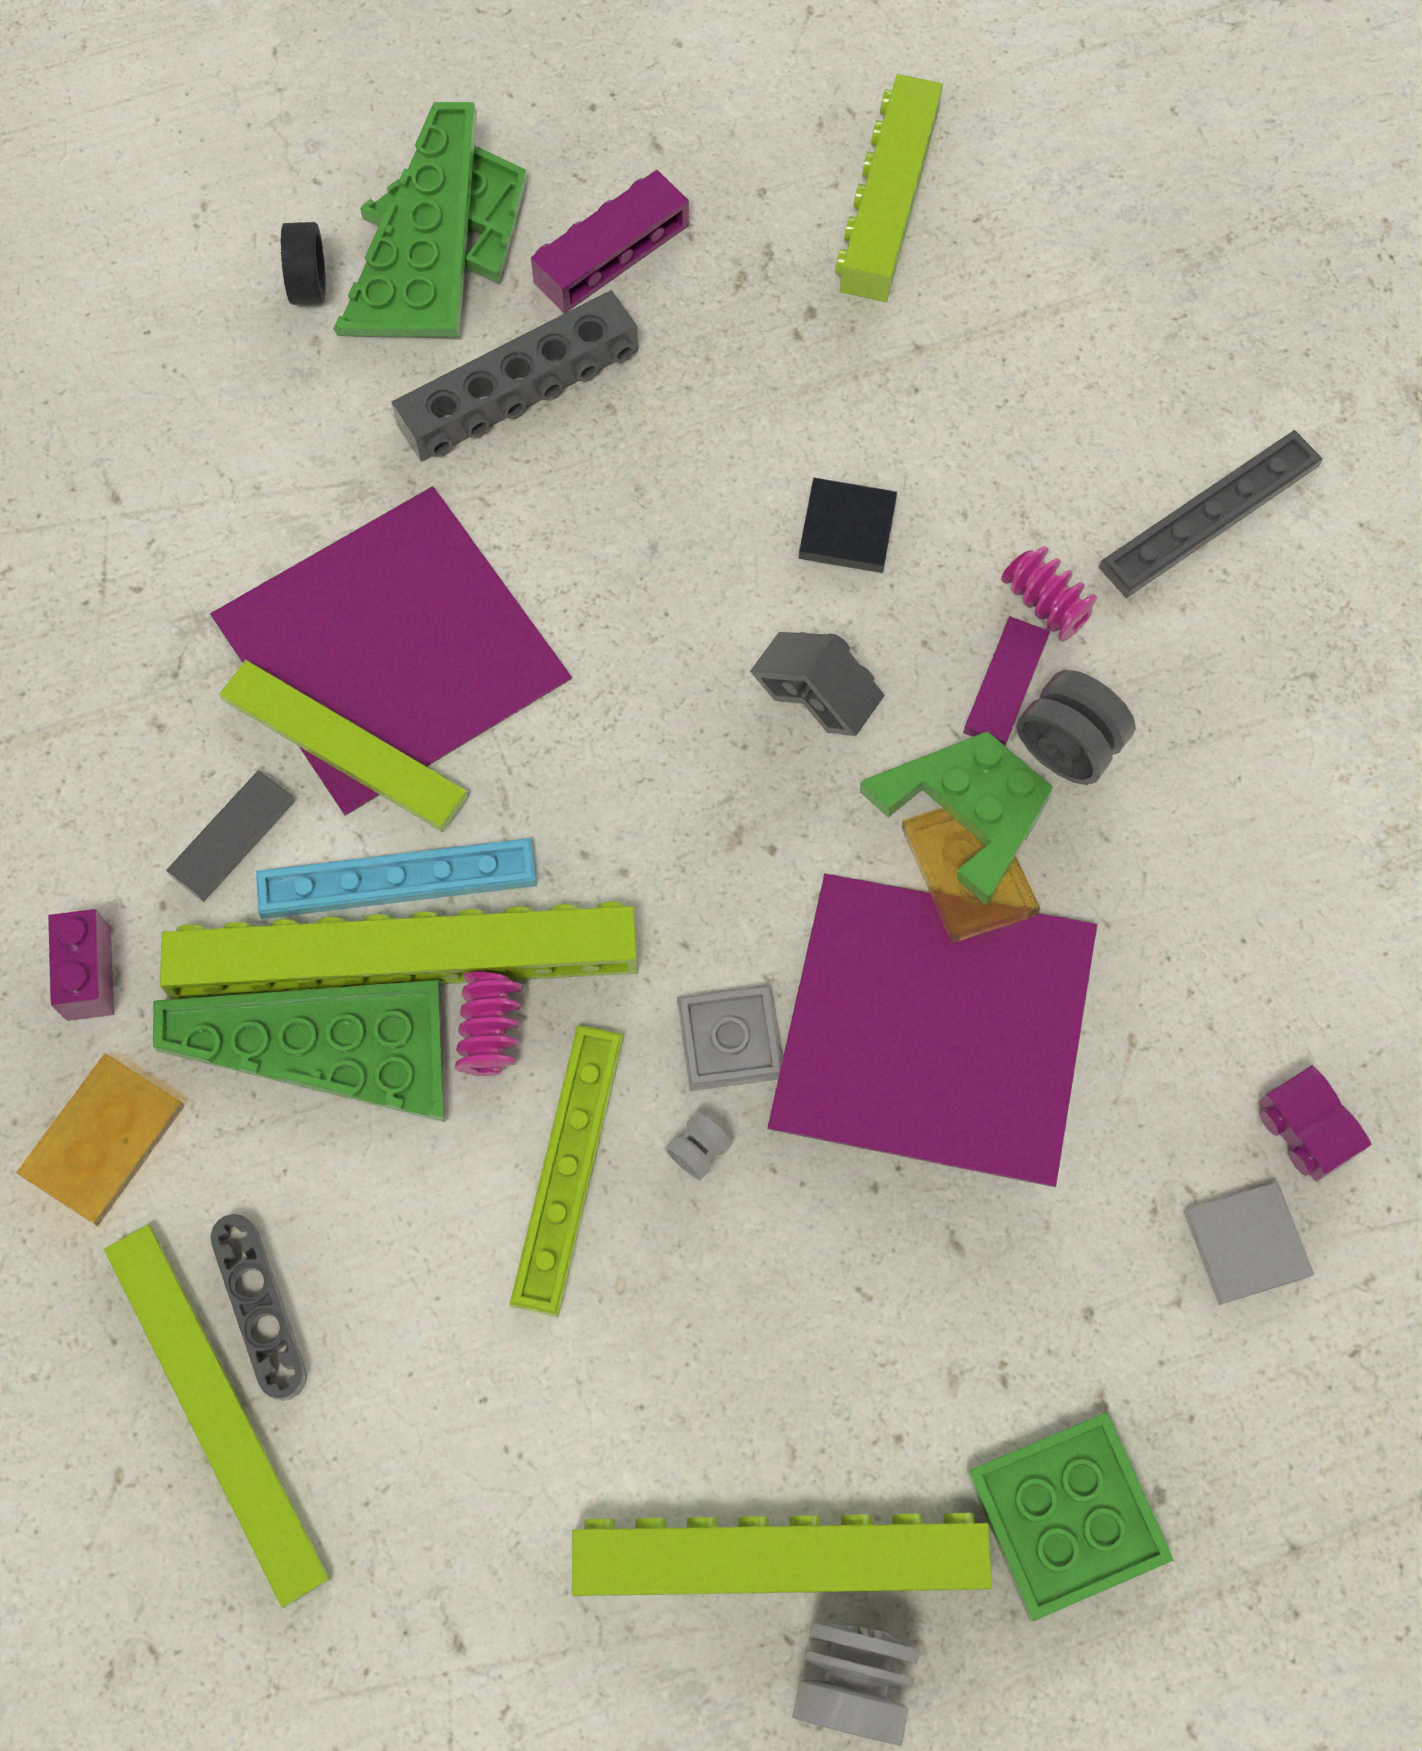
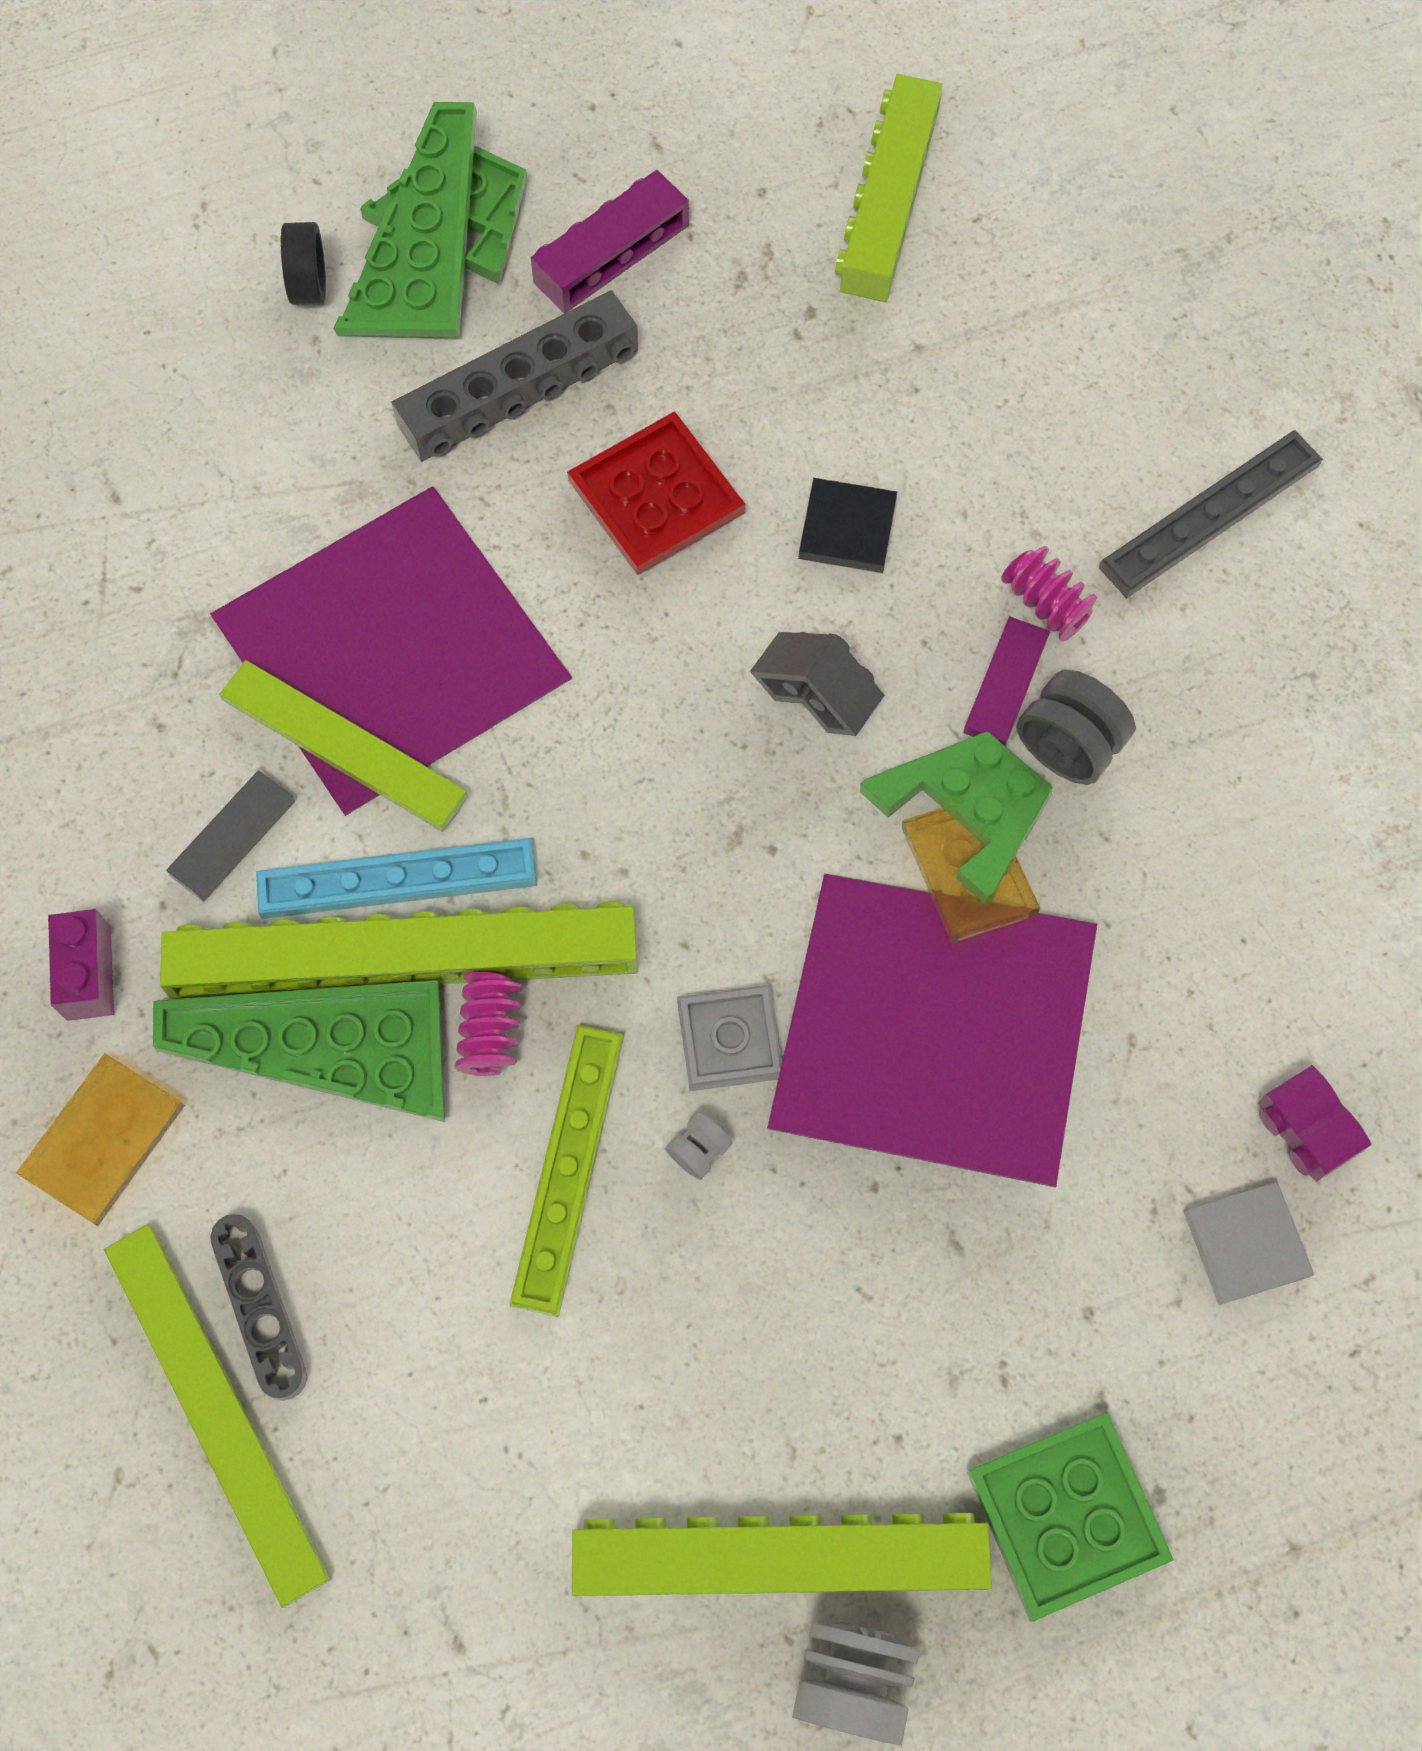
none -> red plate [567,411,746,575]

